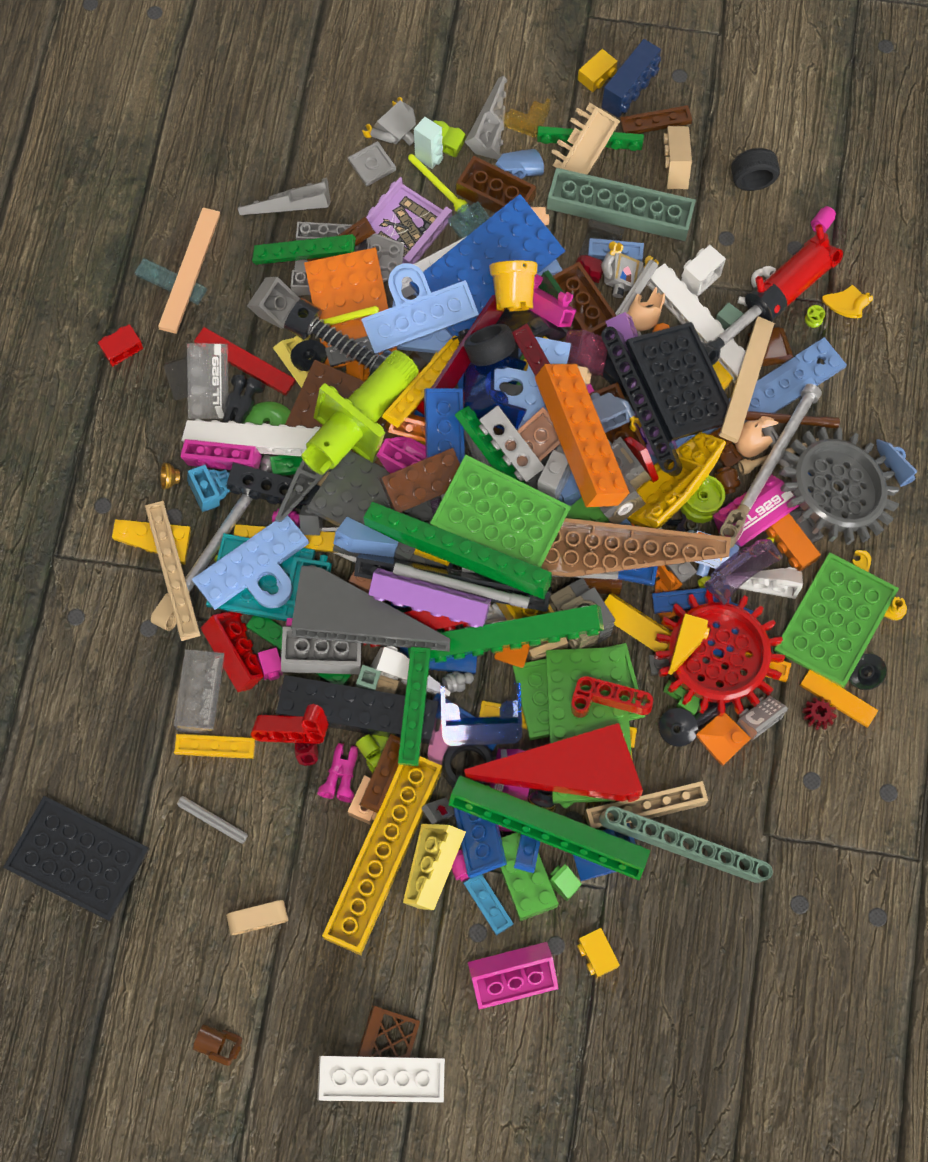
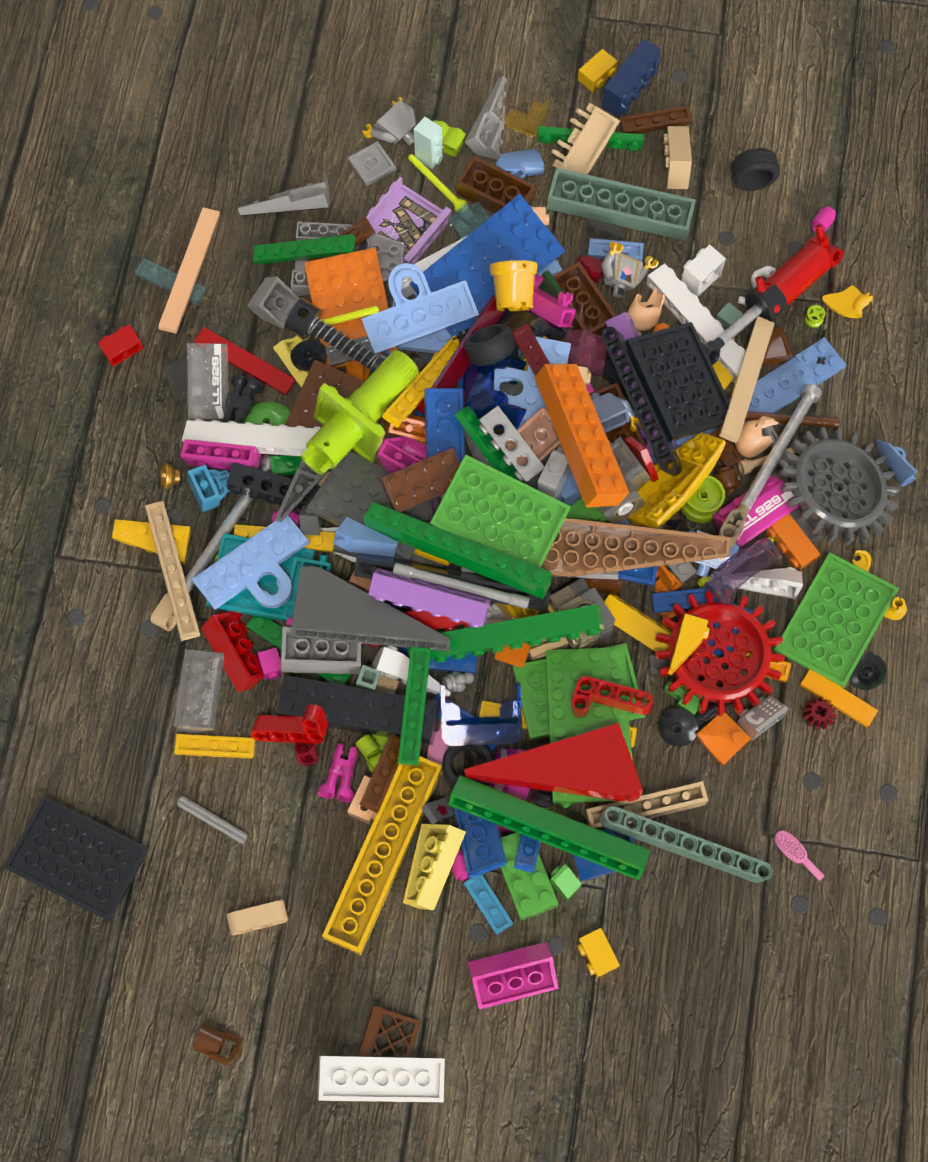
light grey axle [615,260,658,316] -> none
none -> bright pink piece [774,830,825,881]

